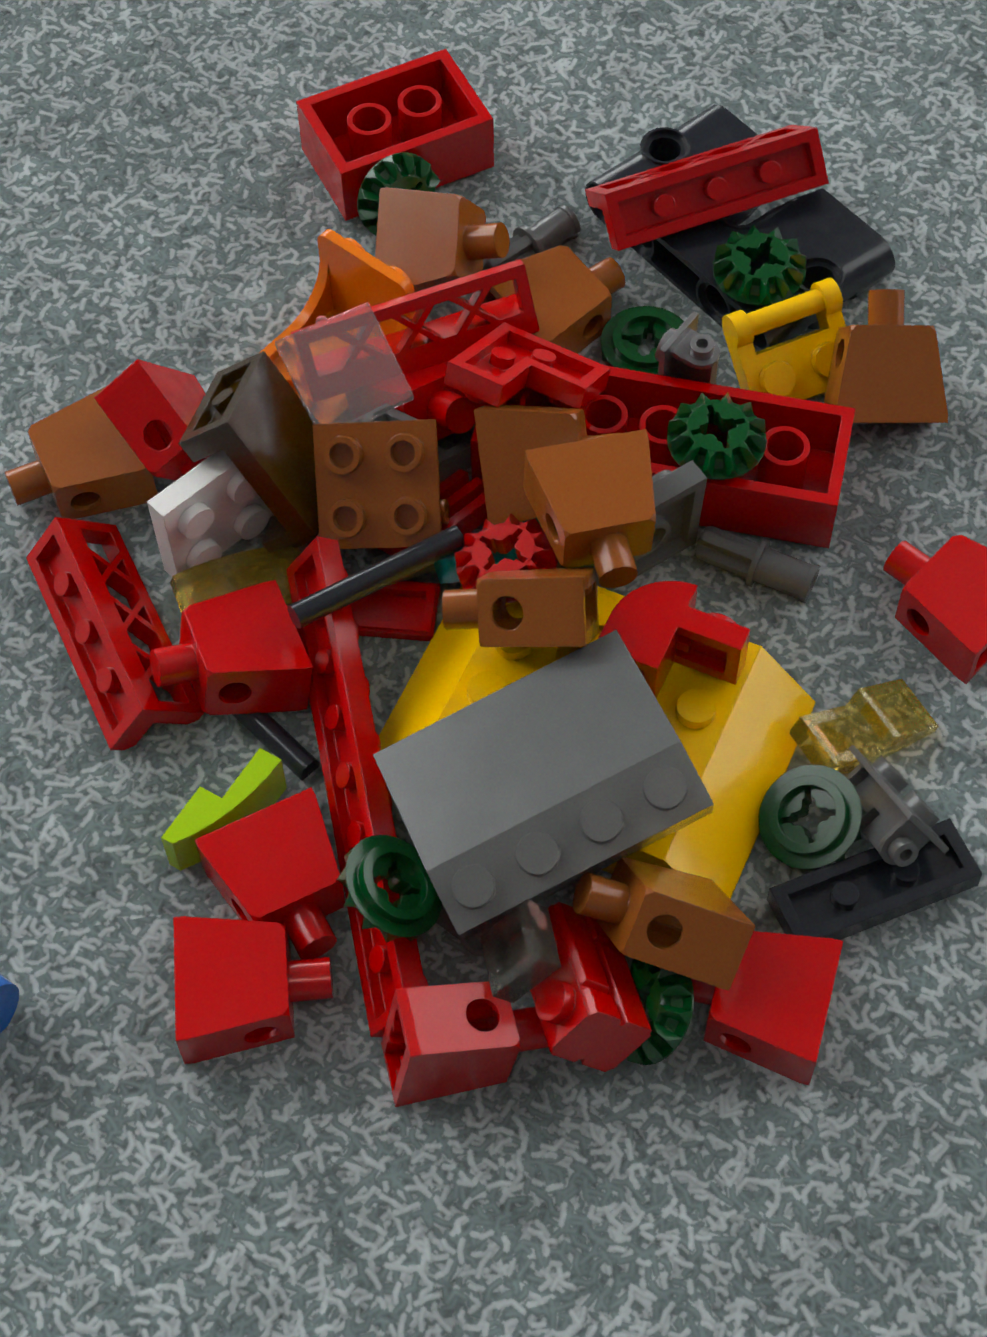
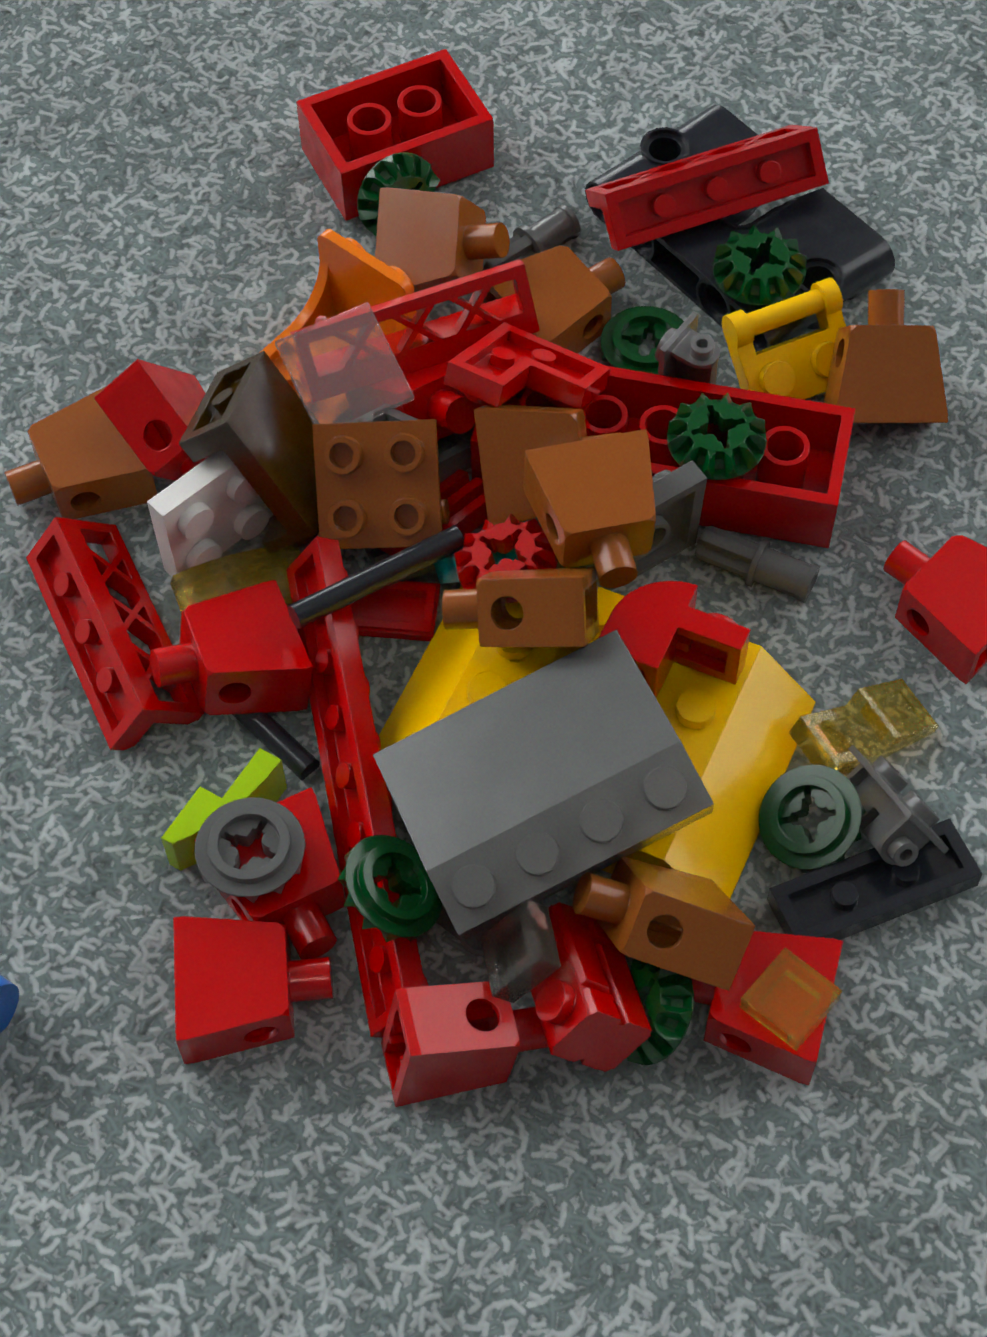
none -> dark grey gear [195,798,306,903]
none -> clear yellow tile [739,947,843,1051]

